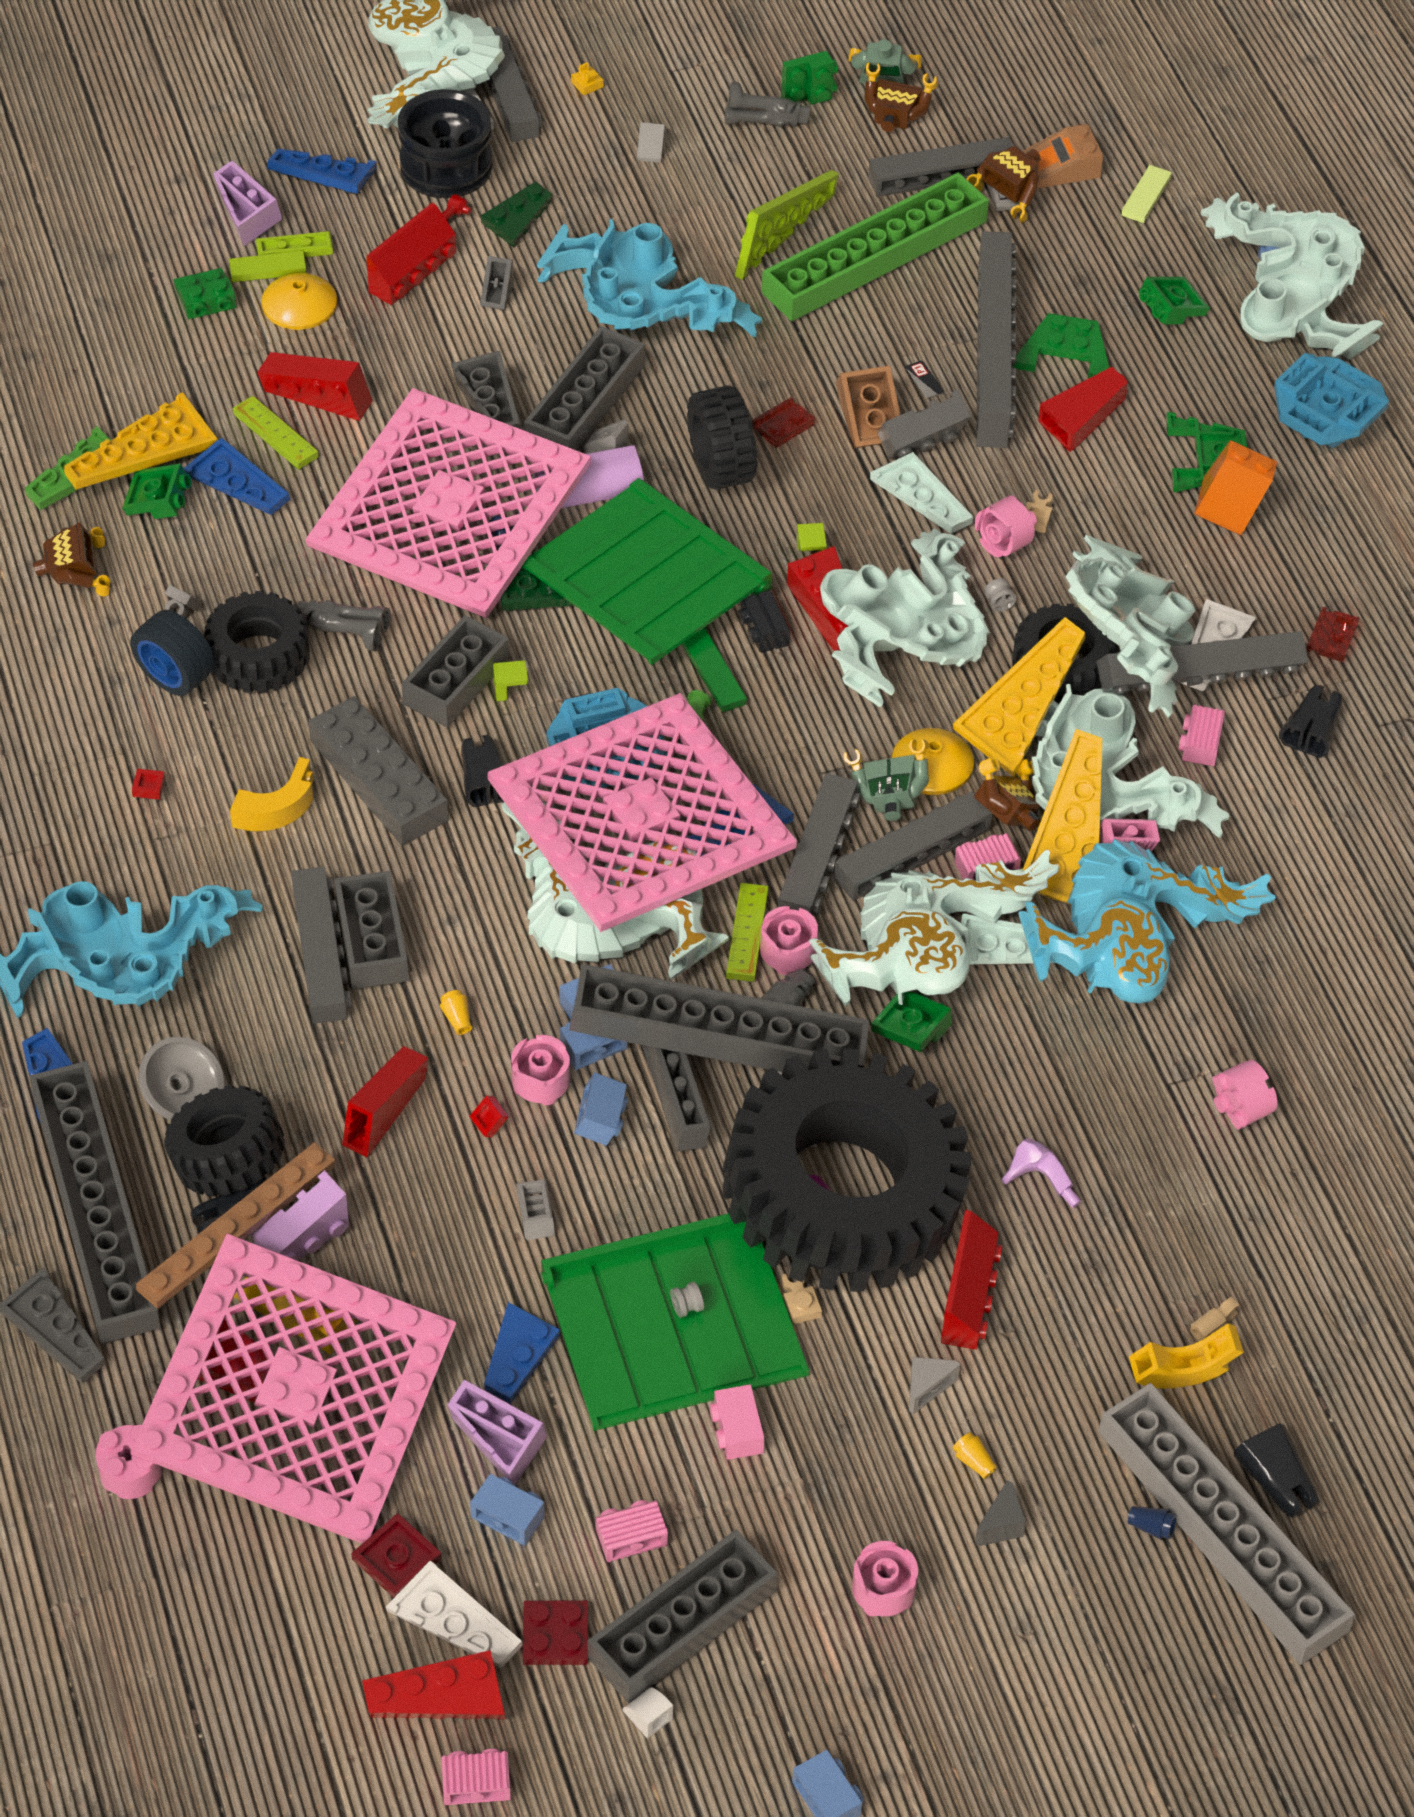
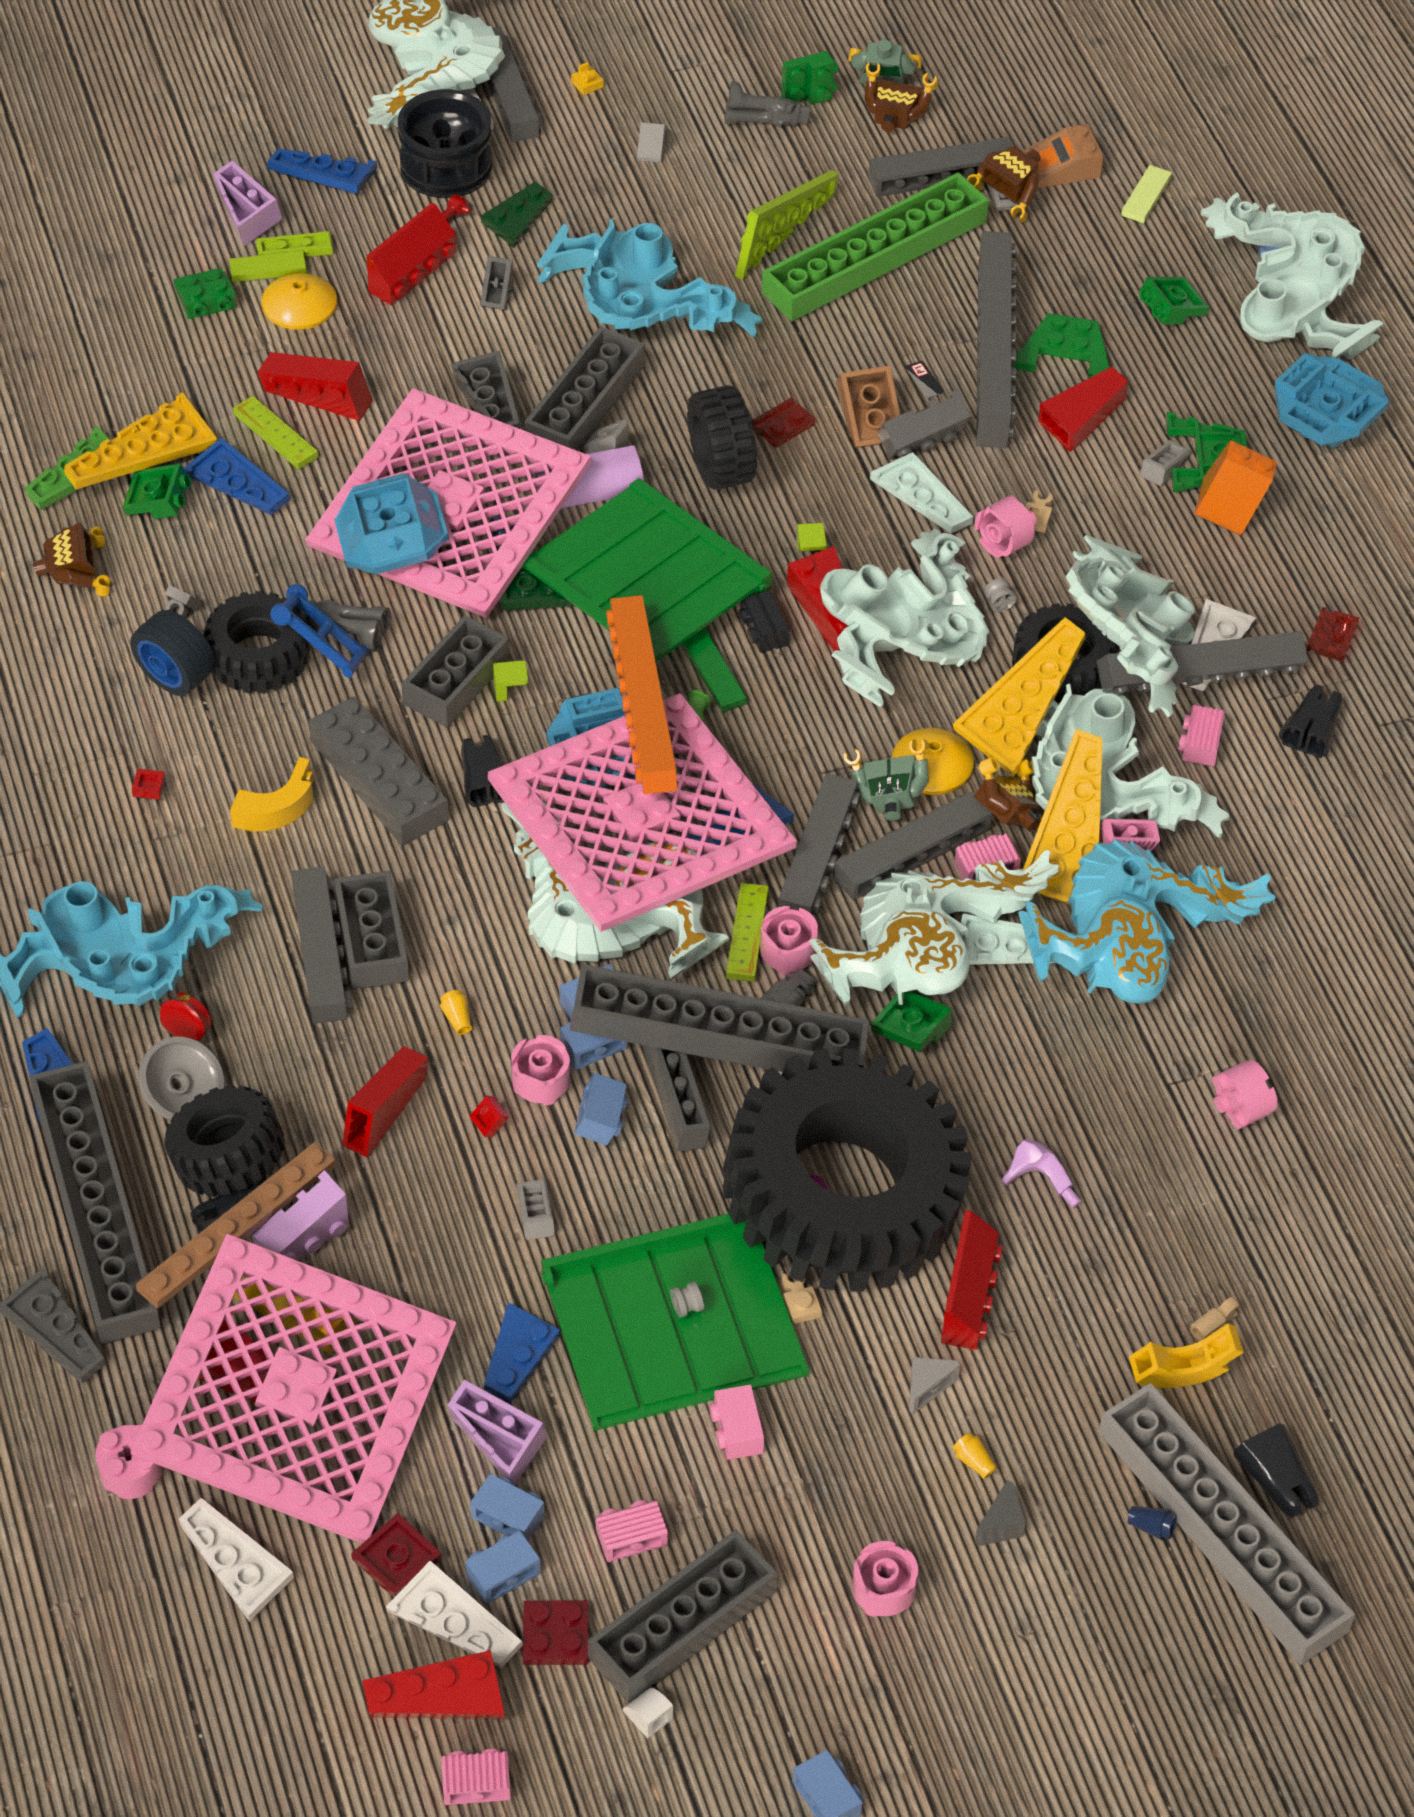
none -> red piece [159,992,211,1041]
none -> white wing [179,1498,294,1622]
none -> blue piece [270,584,369,678]
none -> dark azure piece [334,473,449,574]
none -> medium blue brick [465,1530,541,1605]
none -> orange brick [606,595,677,795]
none -> light grey slope [1140,440,1191,486]

